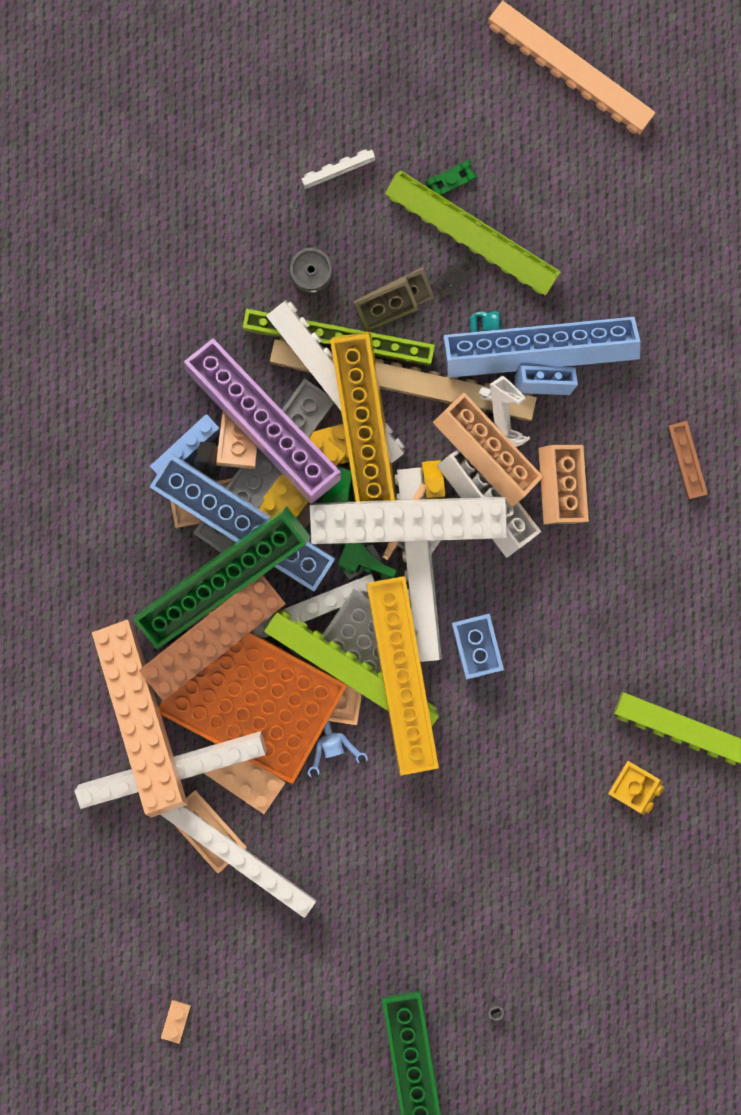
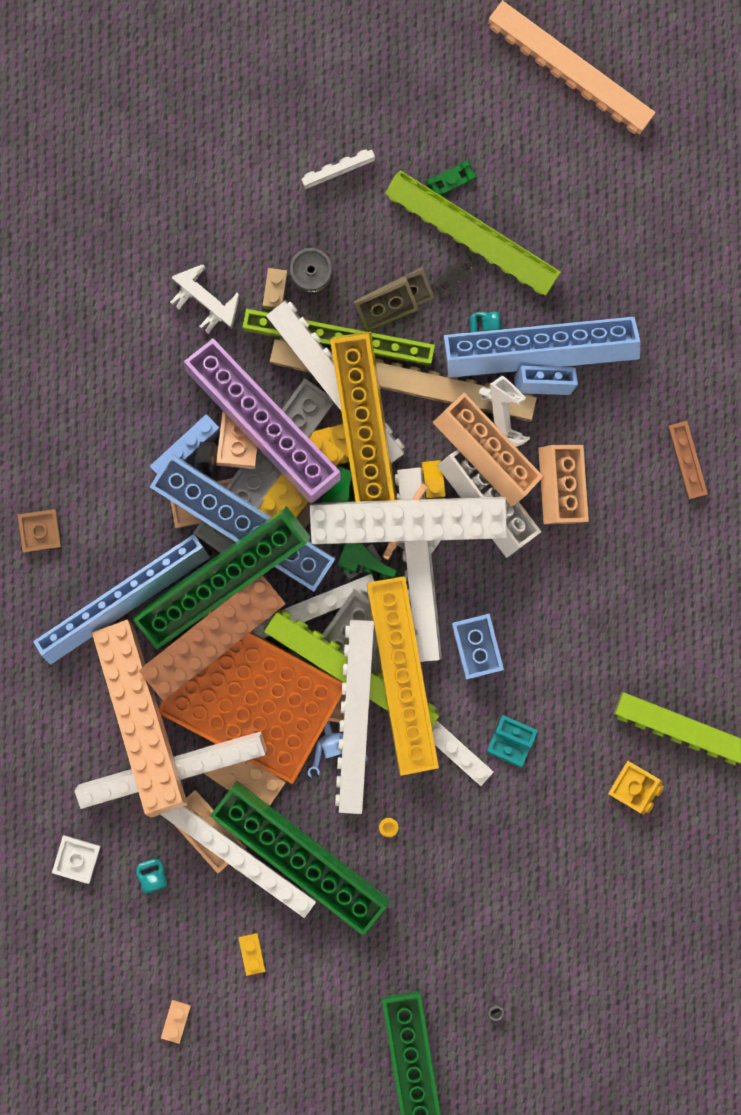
none -> medium nougat plate [18,509,62,553]
none -> light blue brick [33,534,210,665]
none -> white plate [52,835,101,884]
none -> teal piece [136,858,167,894]
none -> white hose [170,265,239,334]
none -> green brick [210,781,390,936]
none -> yellow plate [238,933,265,976]
none -> tan brick [263,268,288,310]
none -> white brick [335,620,374,814]
none -> yellow plate [379,818,398,837]
none -> white plate [432,720,493,786]
none -> teal slope [486,715,538,768]

